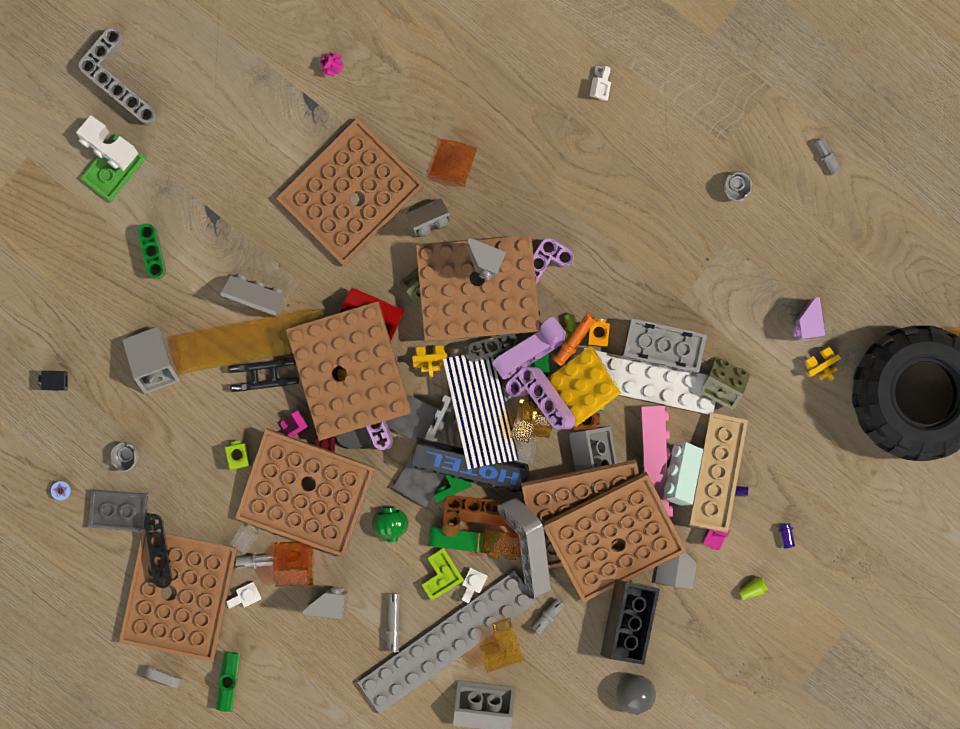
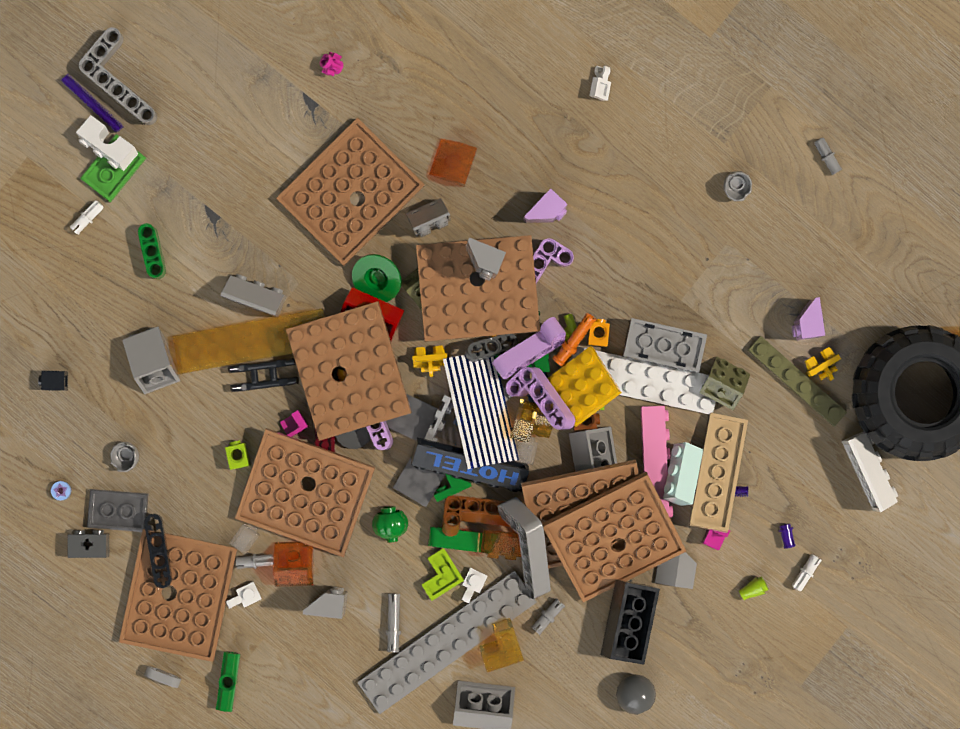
none -> dark purple axle [61,74,124,133]
none -> dark grey brick [68,530,109,558]
none -> white axle [70,200,104,235]
none -> green hat [352,254,401,302]
none -> lavender slope [523,189,568,223]
none -> olive plate [747,336,847,427]
none -> white axle [792,554,822,591]
none -> white slope [842,432,898,512]

